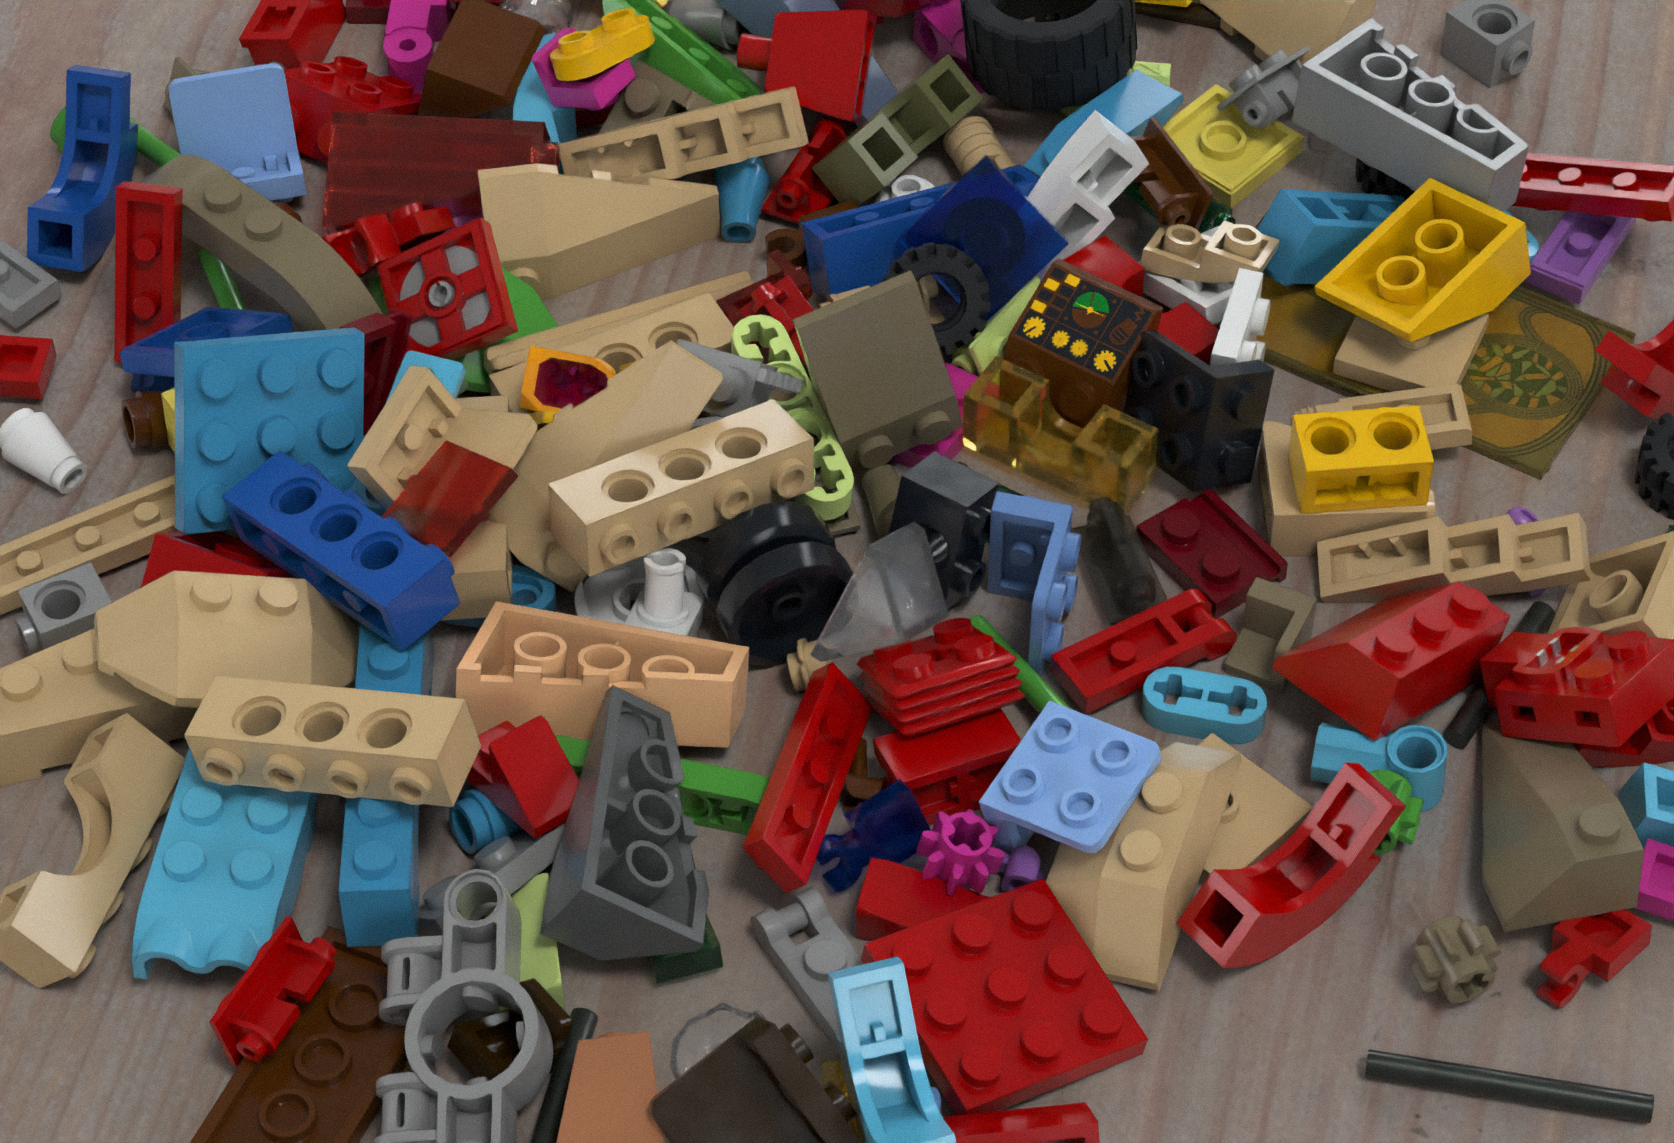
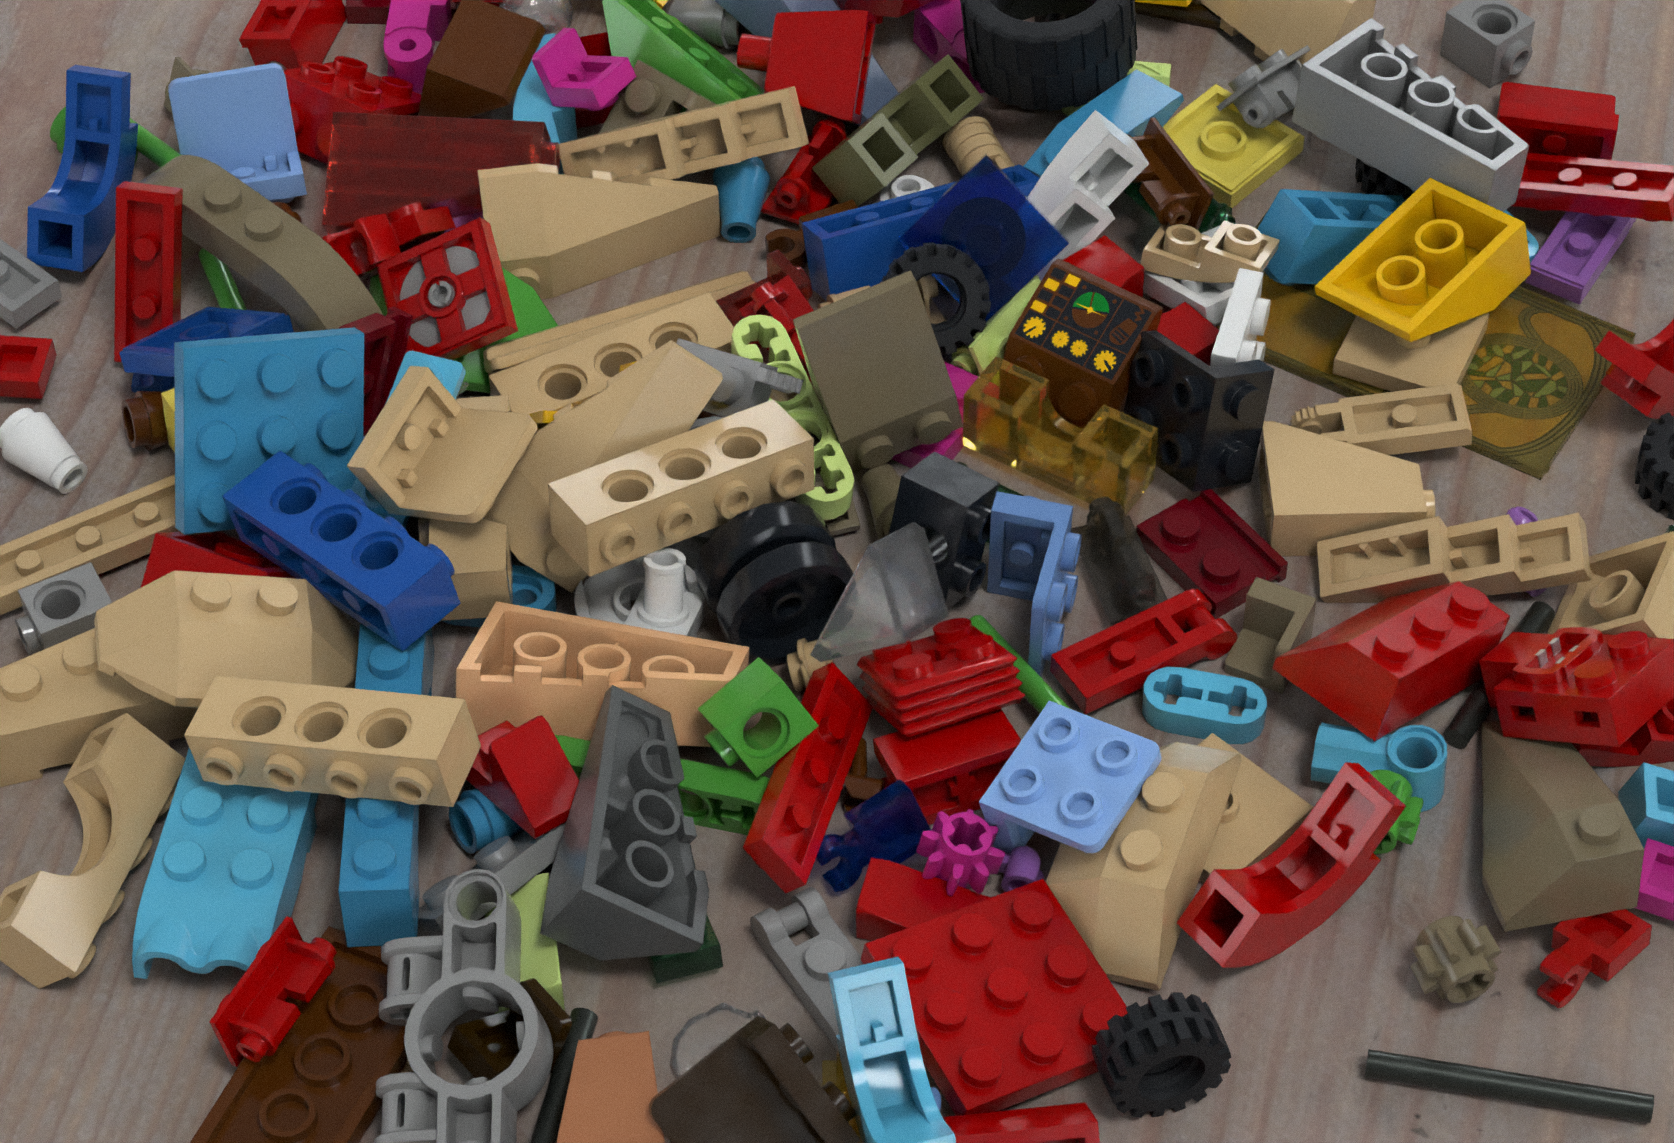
clear red piece [381,440,518,558] -> none
rock [520,346,616,411] -> none
yellow plate [550,8,655,81] -> none
yellow brick [1288,405,1434,514] -> none
none -> bright green brick [698,657,819,778]
none -> black tyre [1092,992,1231,1118]
none -> red bracket [1497,82,1619,160]

